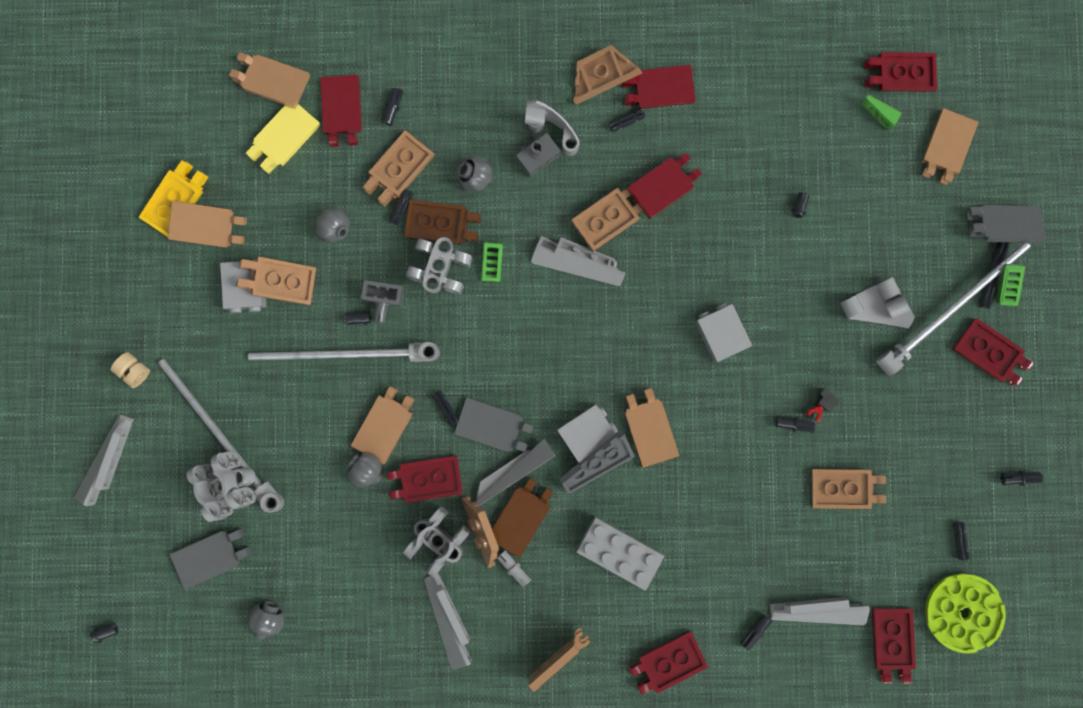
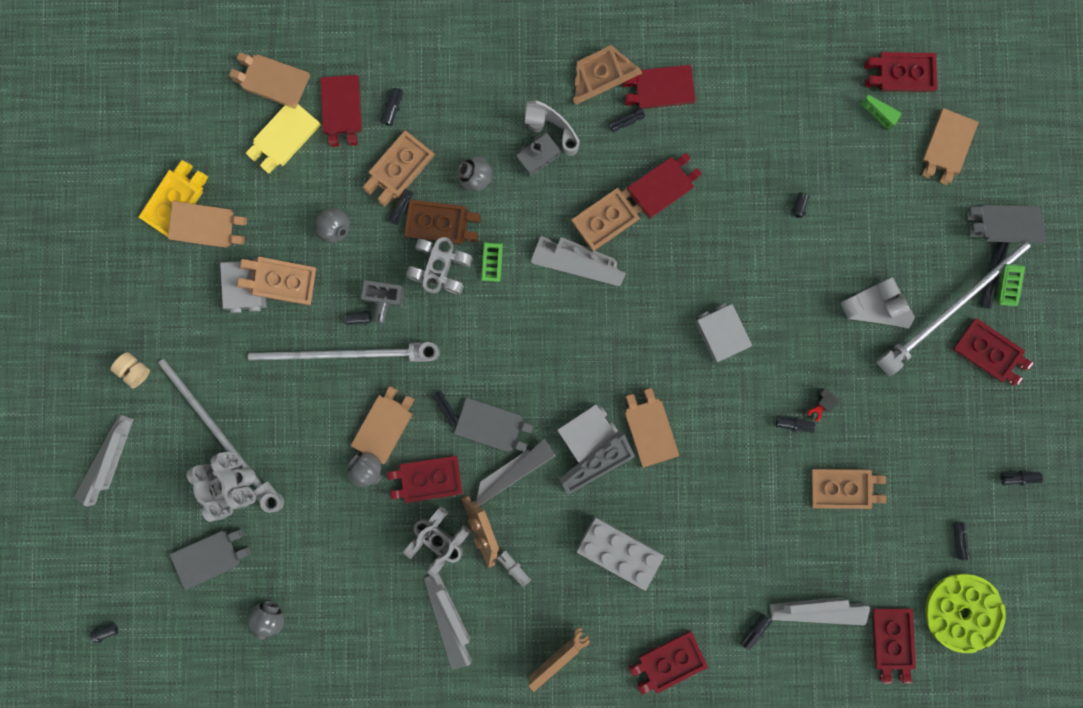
reddish brown tile [492,477,553,558] -> none

